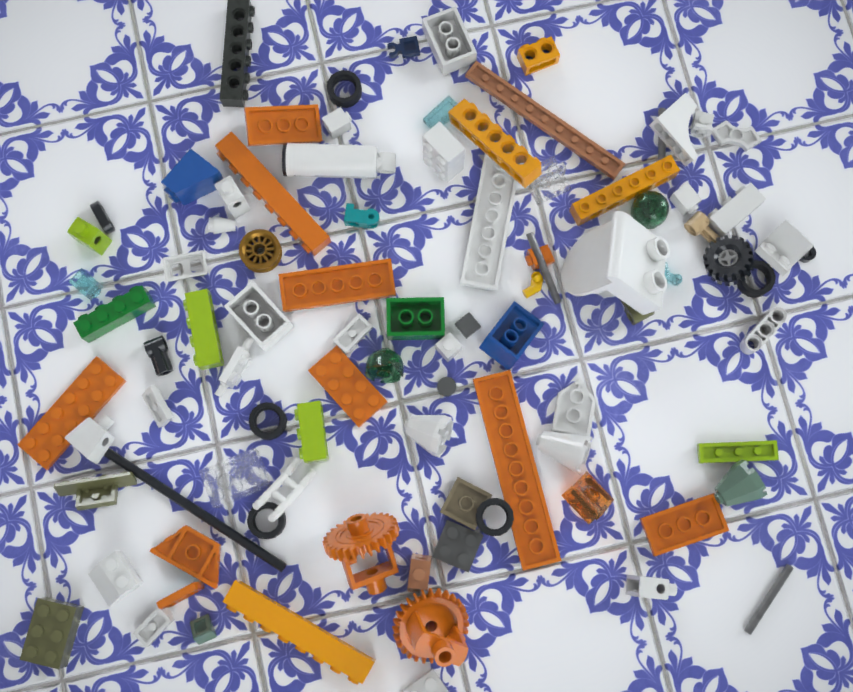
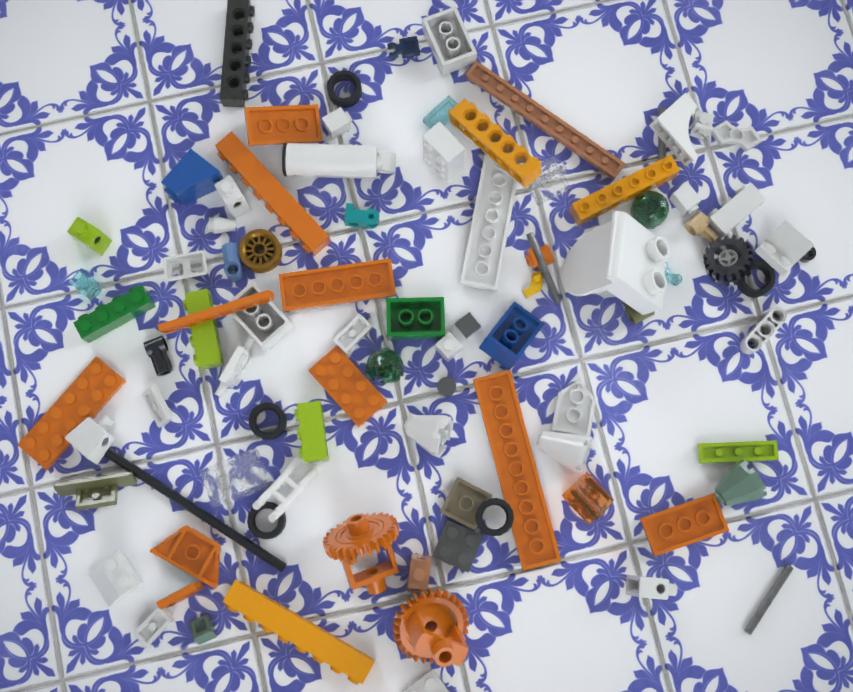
olive brick [19,597,84,669] -> none
black beam [90,201,115,235] -> none
light orange brick [517,36,560,76] -> none
none -> orange tile [157,290,275,334]
none -> medium blue piece [222,242,244,283]

